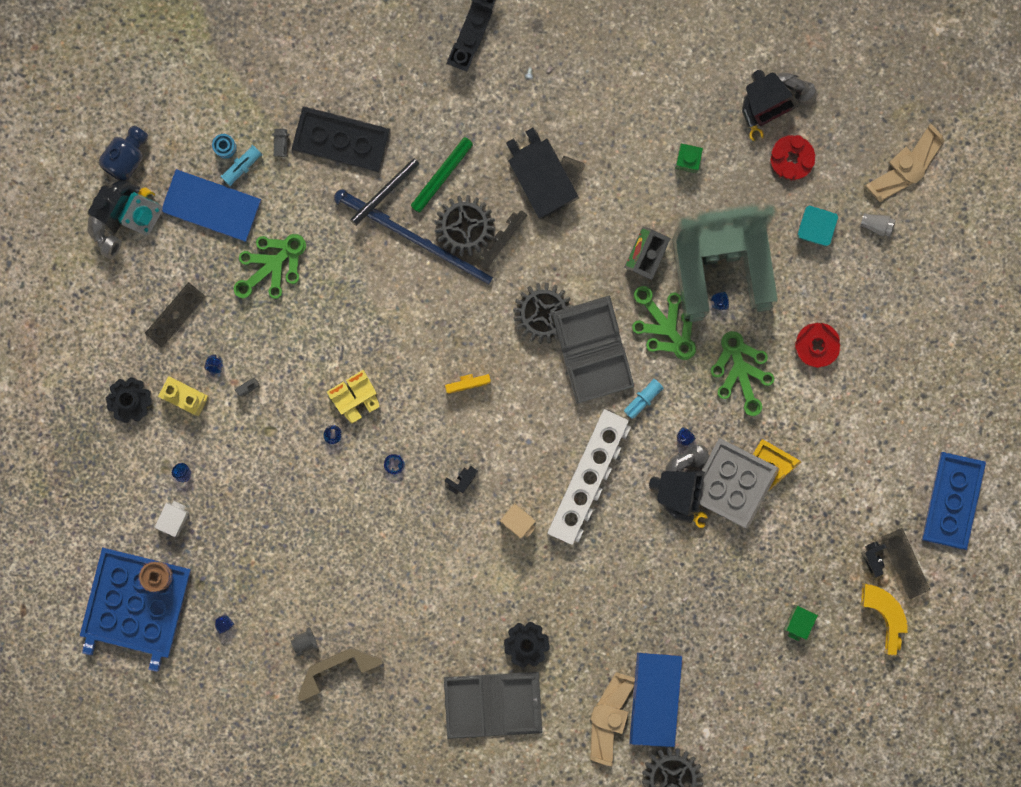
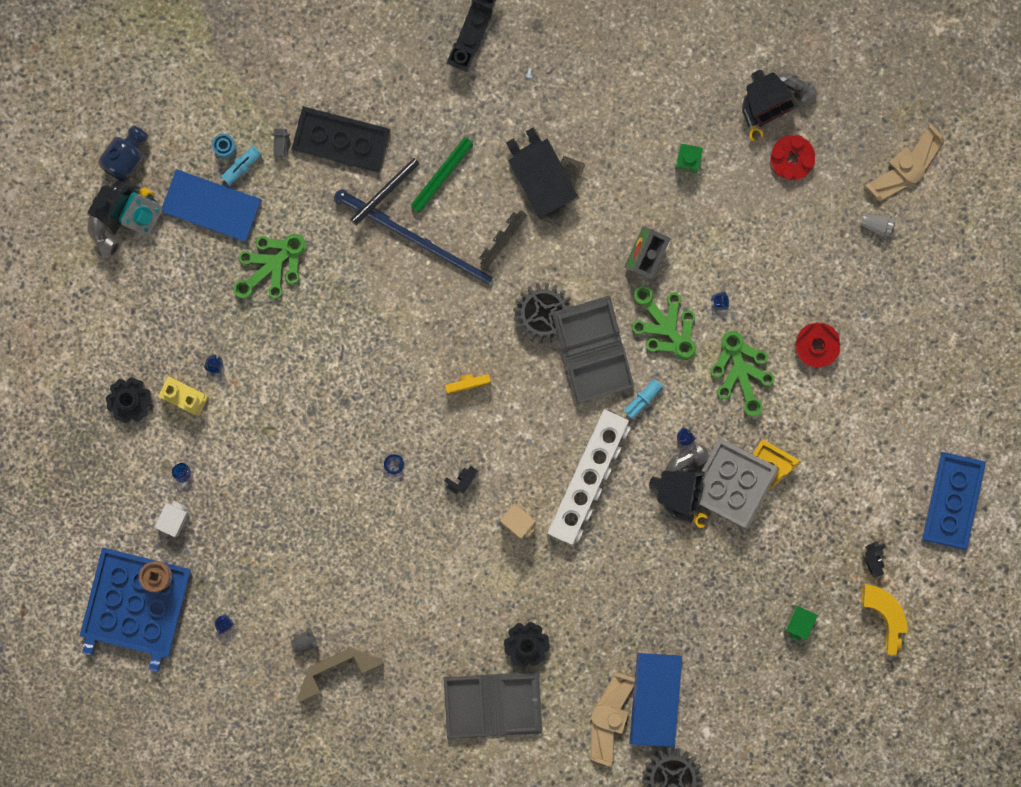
clear smoke tile [145,282,206,348] -> none
dark grey tile [235,378,259,397] -> none
clear blue hinge [323,425,342,444] -> none
light yellow hips [327,370,380,424] -> none
dark grey gear [434,195,495,256] -> none
sand green bracket [672,205,778,322] -> none
teal piece [797,205,838,247] -> none
clear smoke plate [881,528,931,599] -> none

